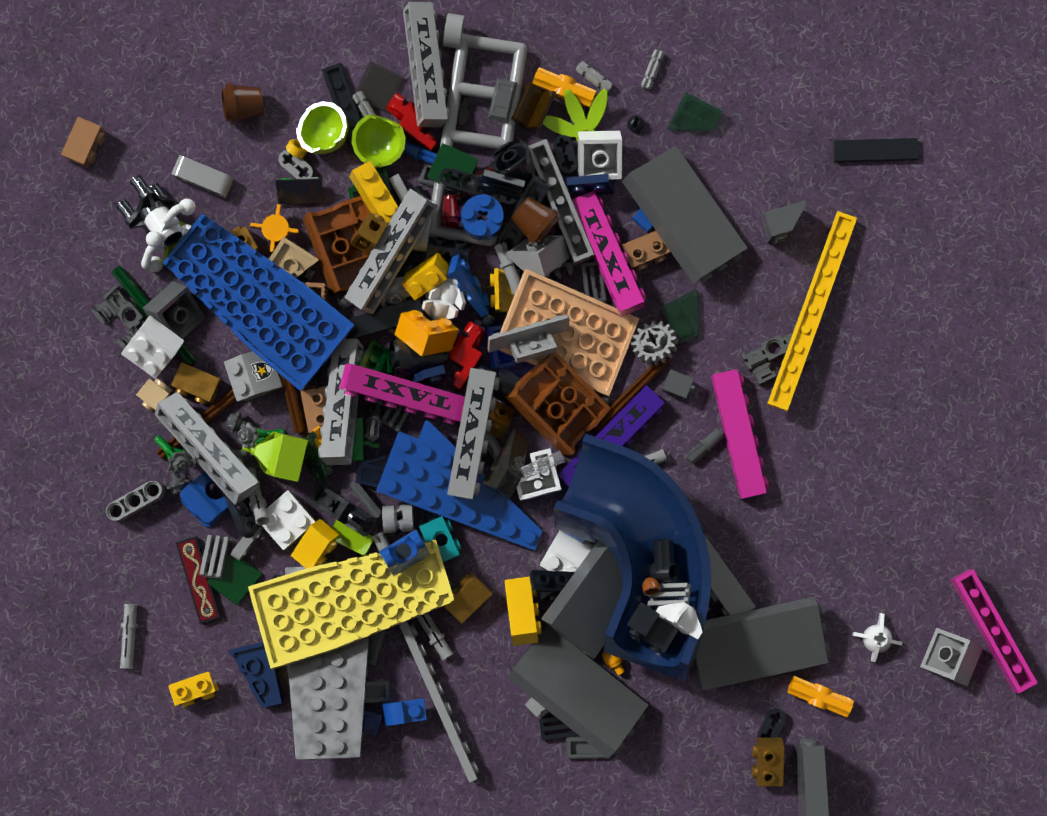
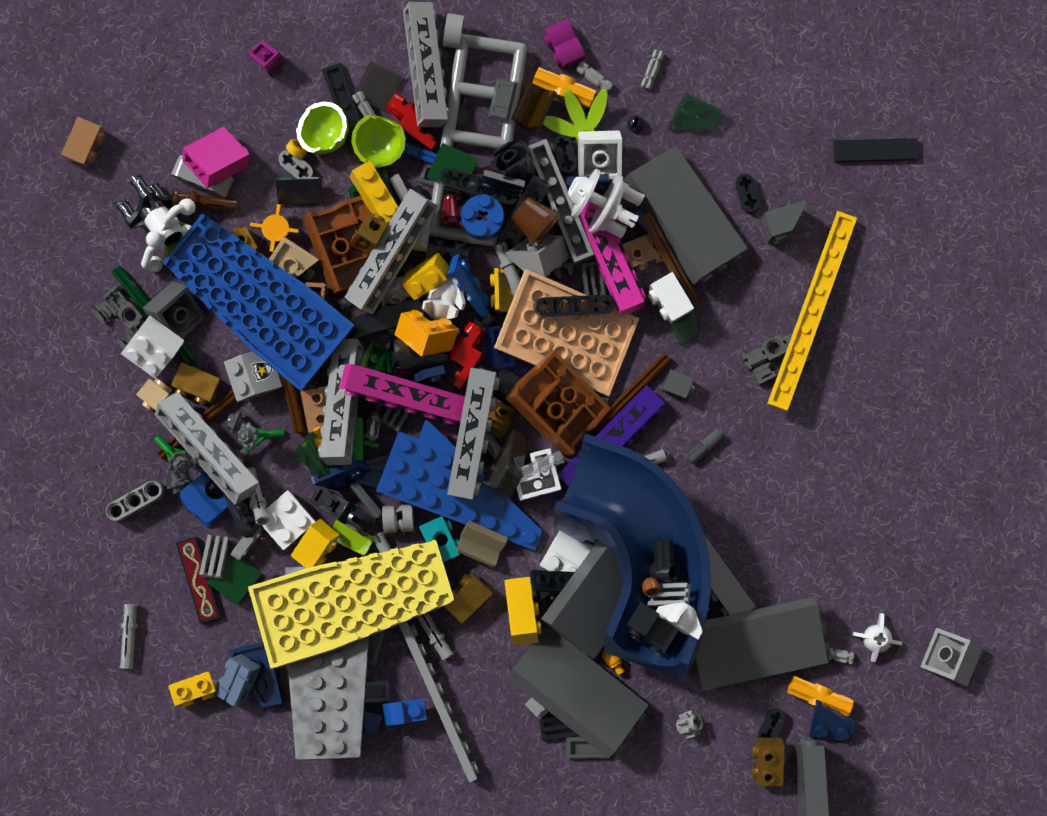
reddish brown piece [221,83,264,125] -> none
lime piece [242,431,308,482] -> none
blue piece [379,530,430,576] -> none
light grey bracket [488,315,570,363] -> none
light grey gear [631,321,678,366] -> none
dark pink brick [711,369,769,499] -> none
dark pink brick [950,569,1037,693] -> none
none -> reddish brown pin [171,188,236,212]
none -> dark pink brick [182,127,250,189]
none -> sand blue brick [216,654,260,707]
none -> magenta slope [248,40,285,76]
none -> dark blue wing [311,459,369,491]
none -> dark tan panel [456,521,508,567]
none -> black beam [533,295,615,317]
none -> magenta brick [543,19,585,69]
none -> white piece [568,169,645,239]
none -> reddish brown axle [641,212,700,307]
none -> white brick [647,272,694,323]
none -> light grey gear [676,710,703,739]
none -> black beam [735,173,760,213]
none -> dark blue wing [809,700,855,742]
none -> light grey piece [827,648,854,664]

